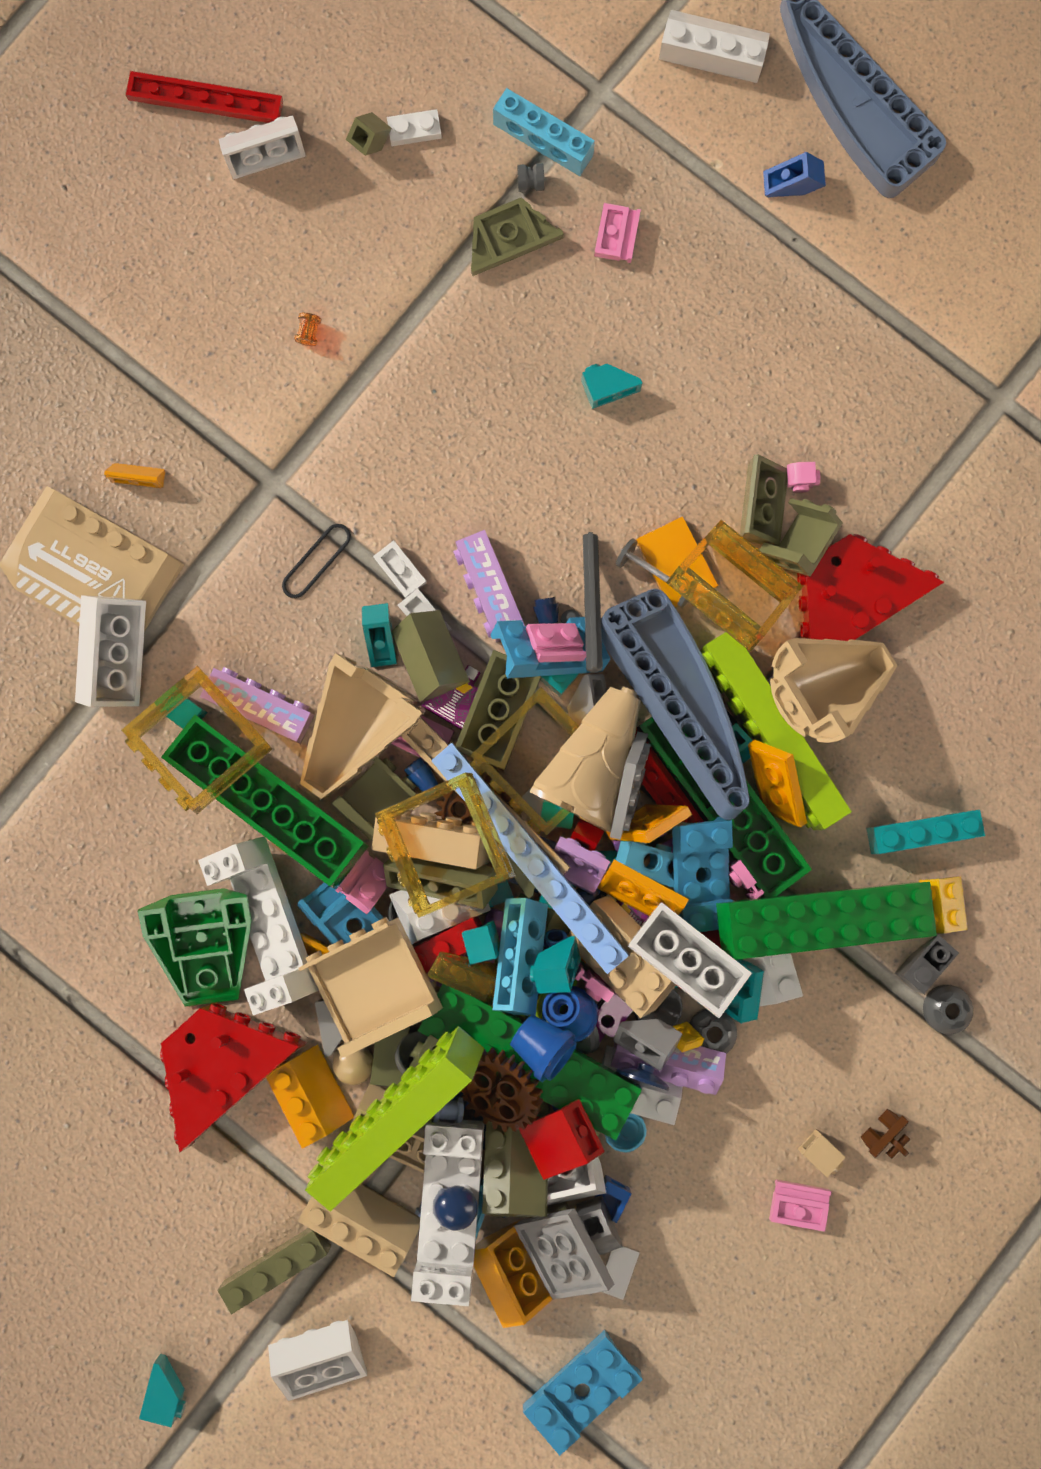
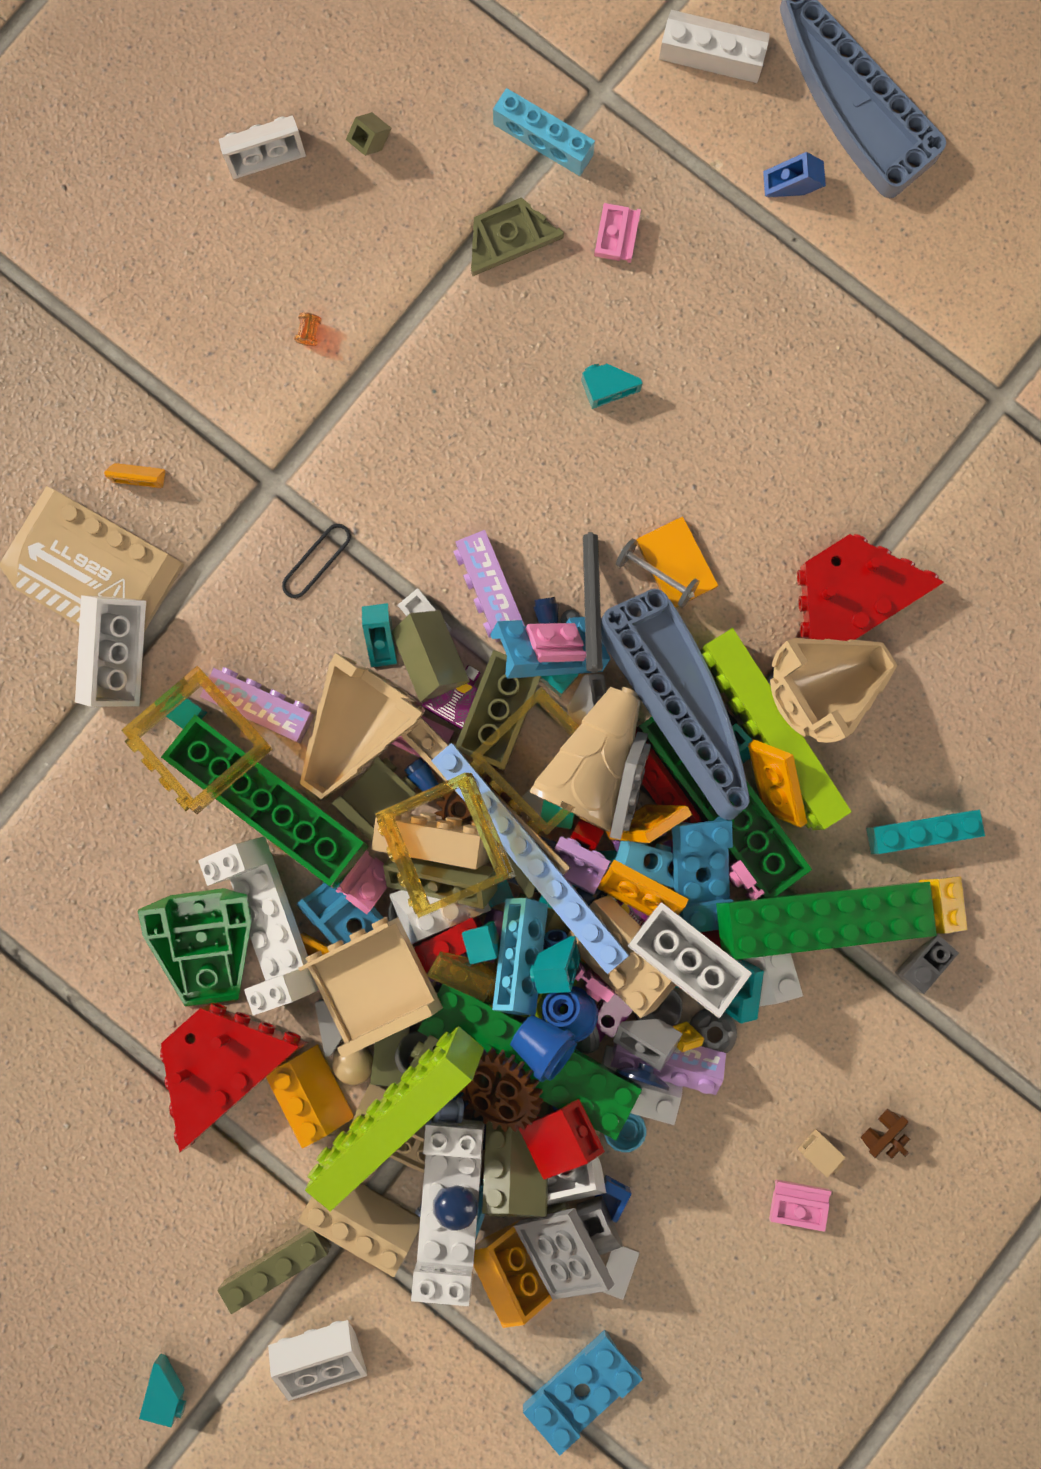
red plate [125,71,283,123] -> none
white plate [373,540,427,598] -> none
white plate [387,109,442,146] -> none
dark grey wheel [517,163,545,192] -> none
clear yellow window [666,520,803,652] -> none
olive slope [739,454,787,546] -> none
olive panel [759,498,843,577] -> none
bright pink plate [787,462,820,493] -> none
dark grey piece [923,985,974,1034] -> none

